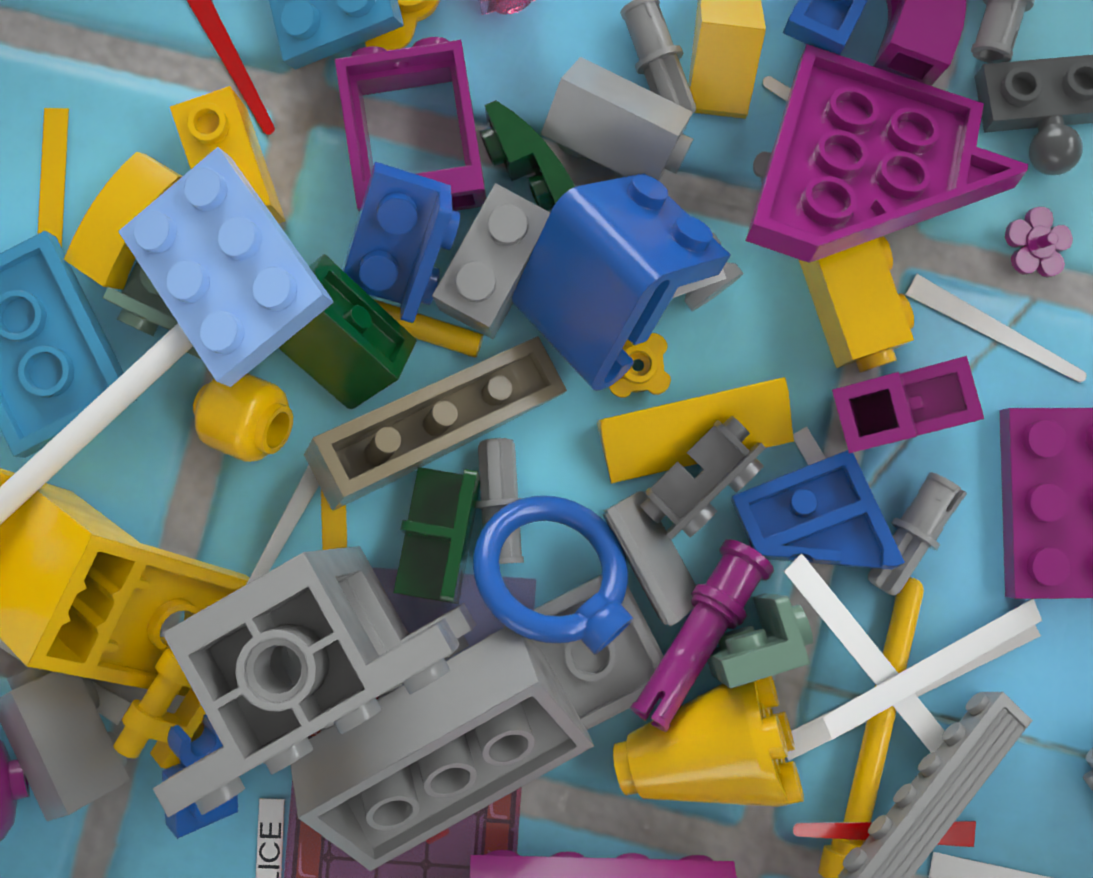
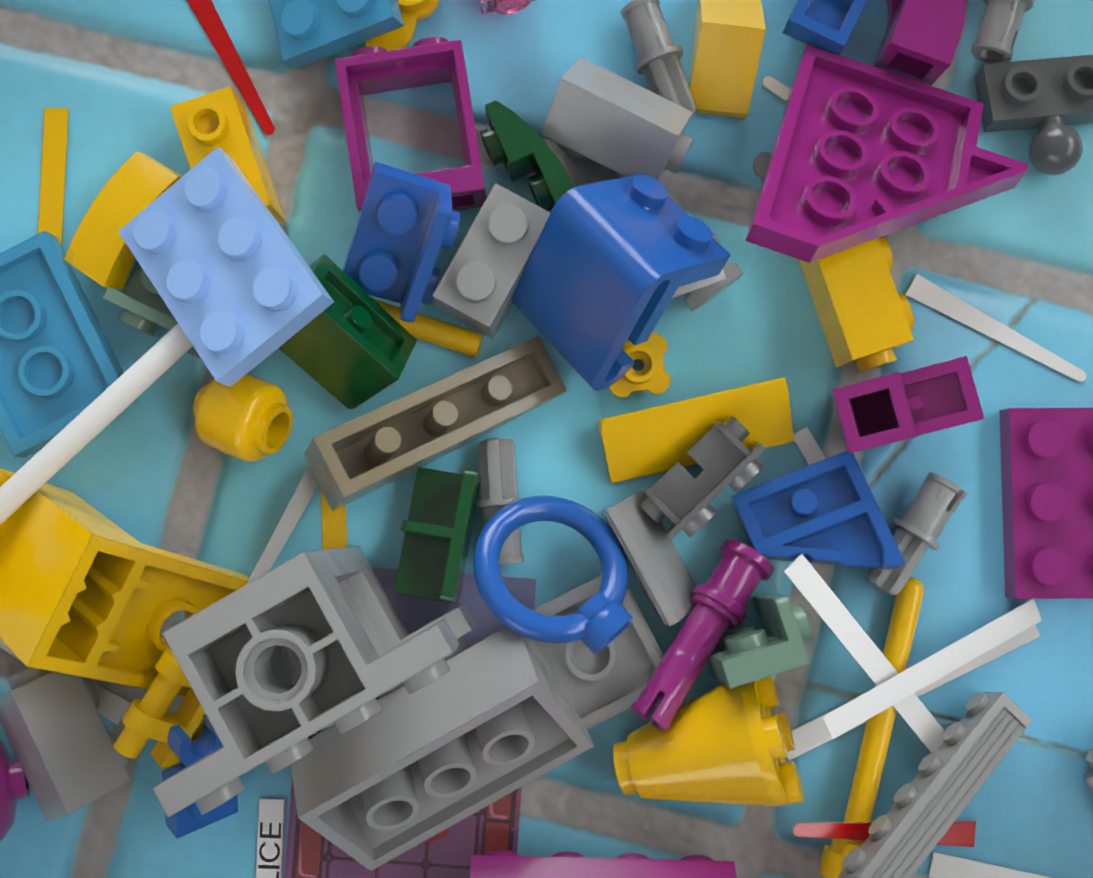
plant [1005,206,1073,278] -> none

